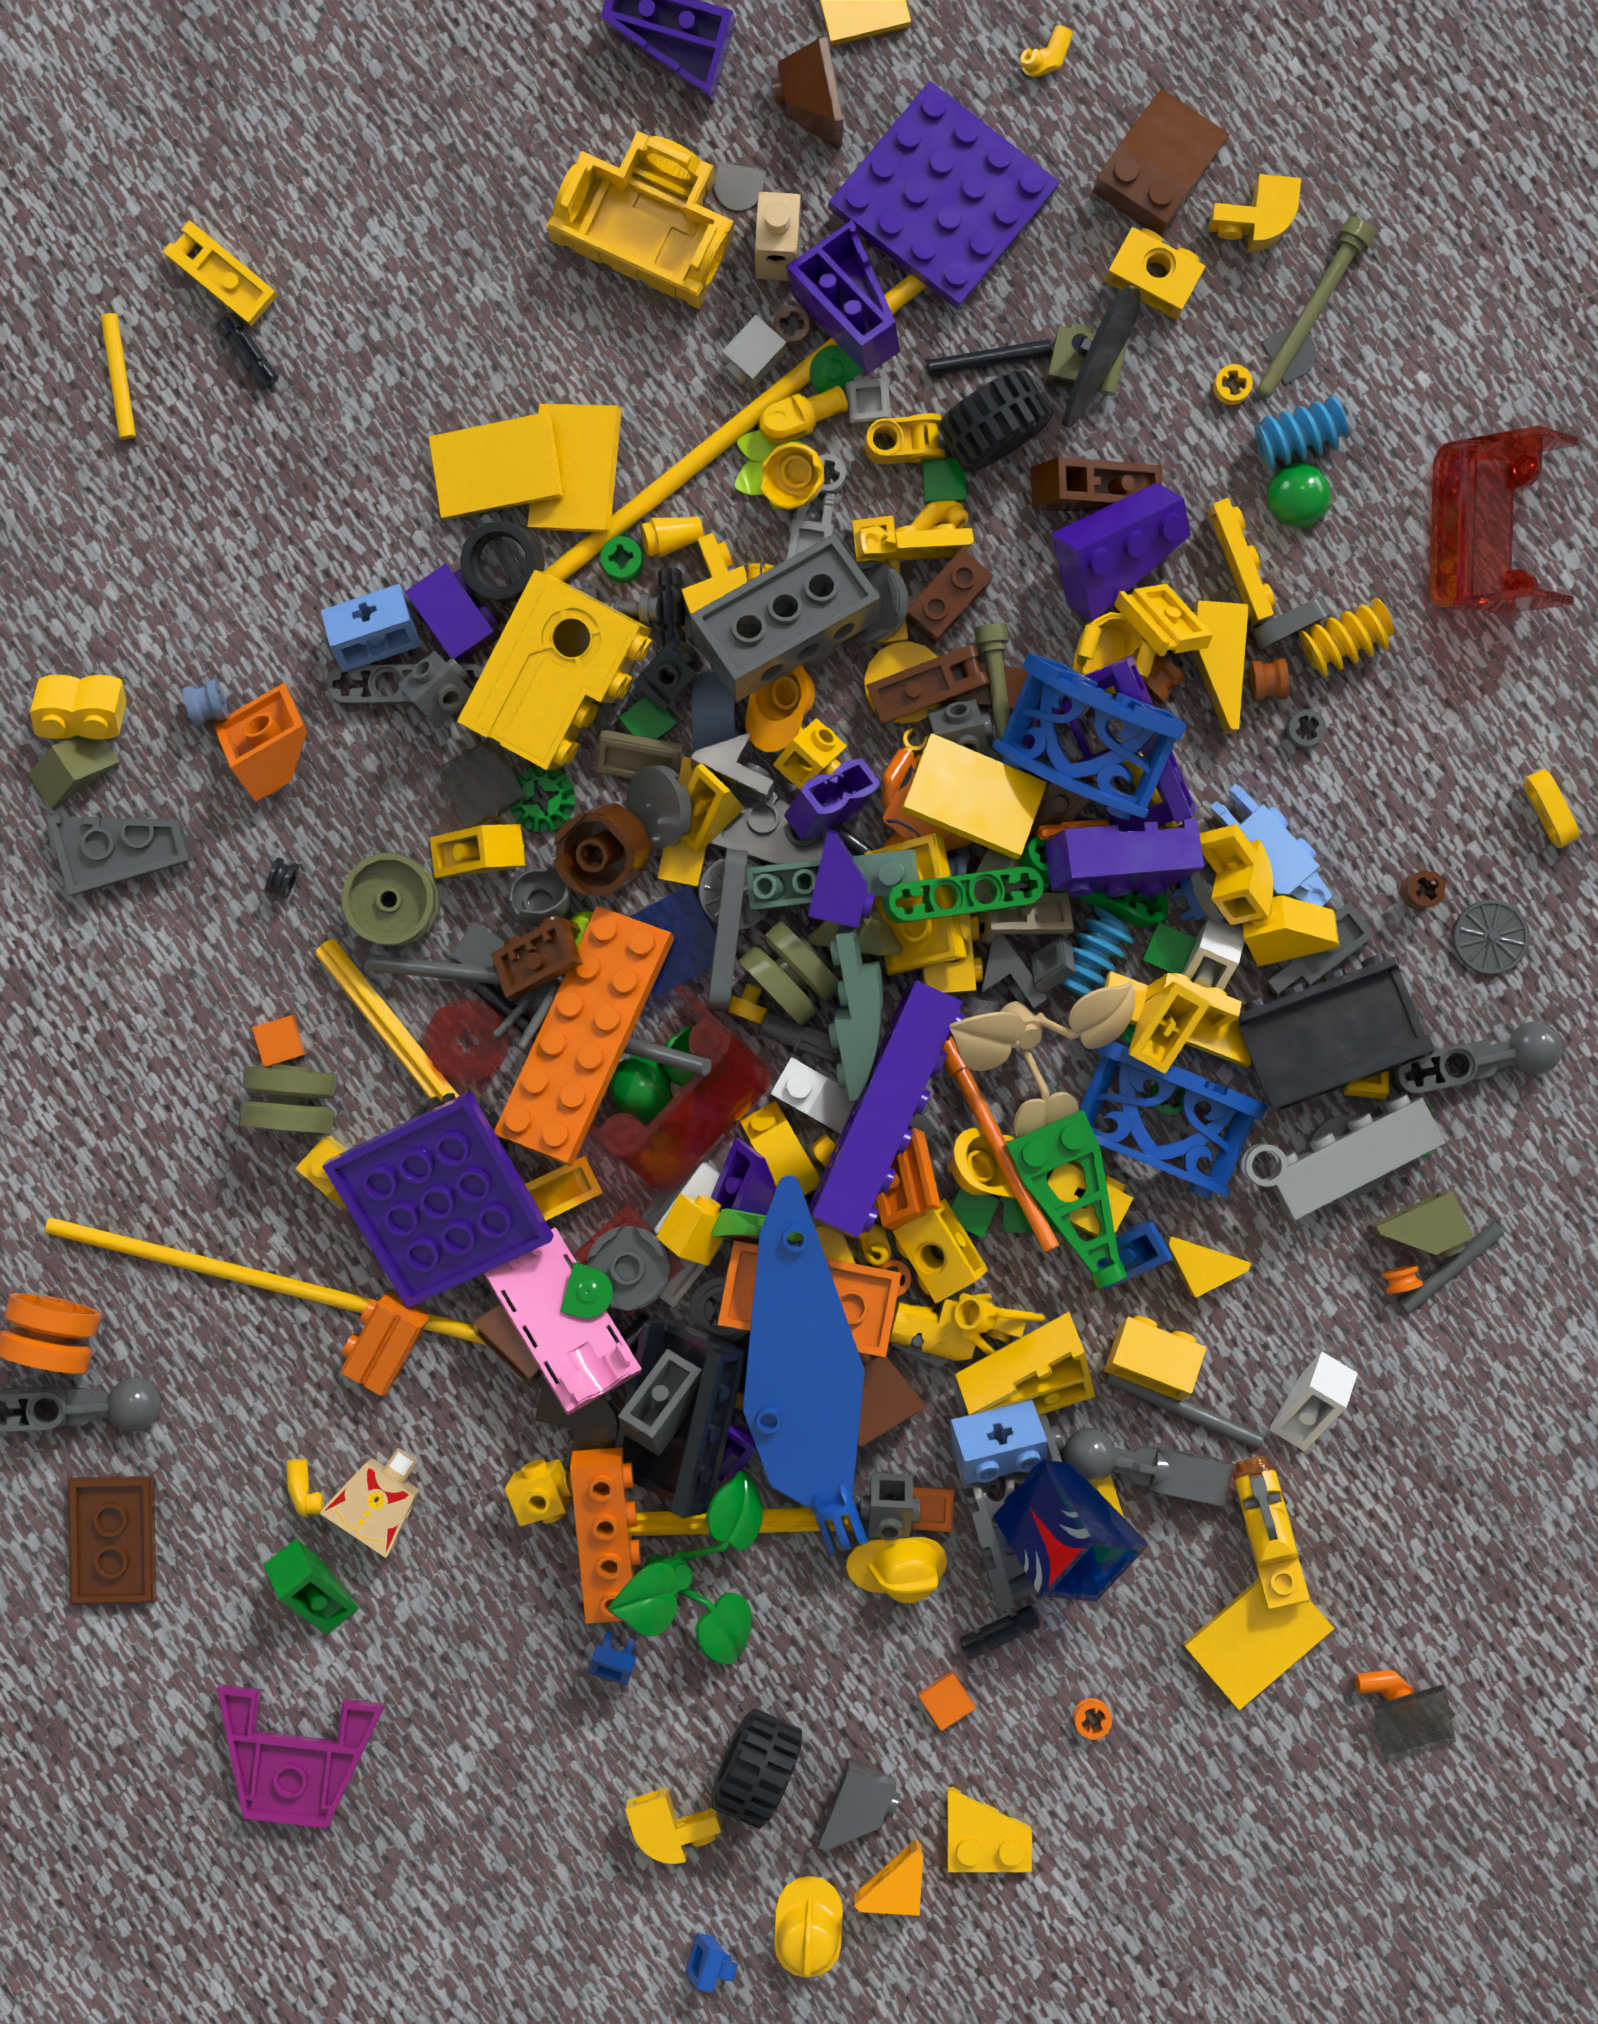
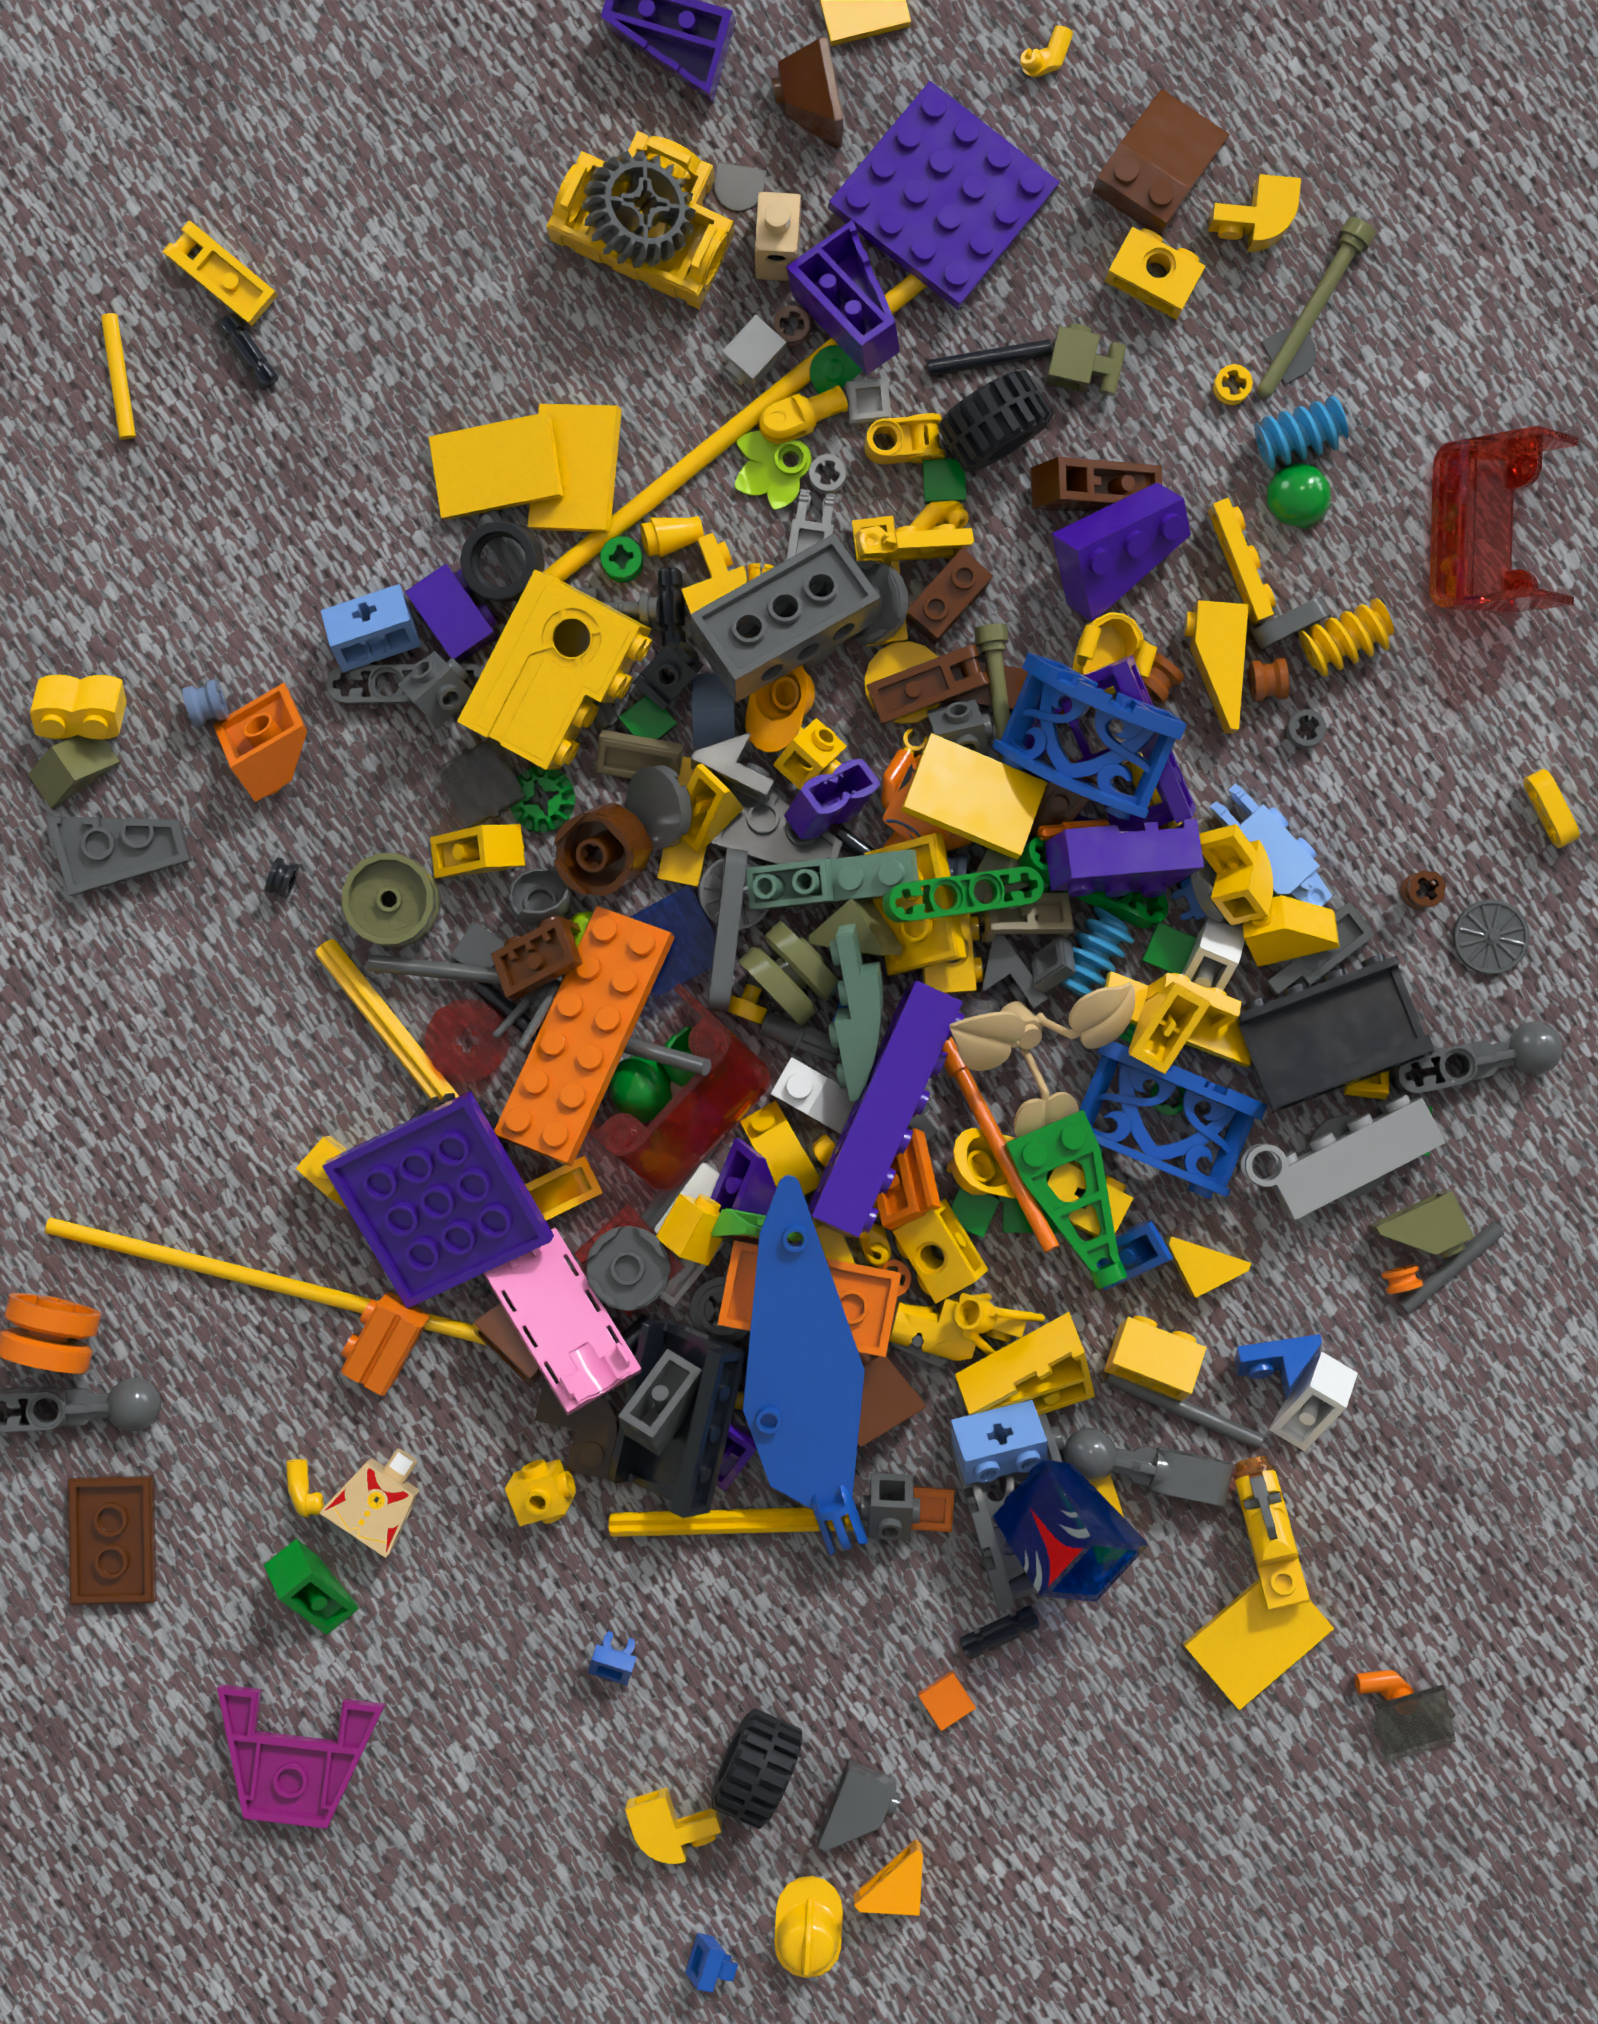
olive wheel [239,1064,338,1133] -> none
orange tile [252,1015,306,1067] -> none
green piece [560,1262,613,1318] -> none
orange brick [570,1447,641,1624] -> none
green plant [608,1471,763,1665] -> none
yellow hair [760,442,824,510] -> none
dark purple slope [808,829,875,928] -> none
yellow piece [846,1537,948,1604] -> none
yellow wing [947,1787,1032,1872] -> none
black shield [1062,286,1141,428] -> none
orange bush [1073,1698,1112,1740] -> none
yellow plate [1114,584,1213,656] -> none
none -> dark grey gear [581,150,696,268]
none -> blue slope [1235,1334,1322,1400]

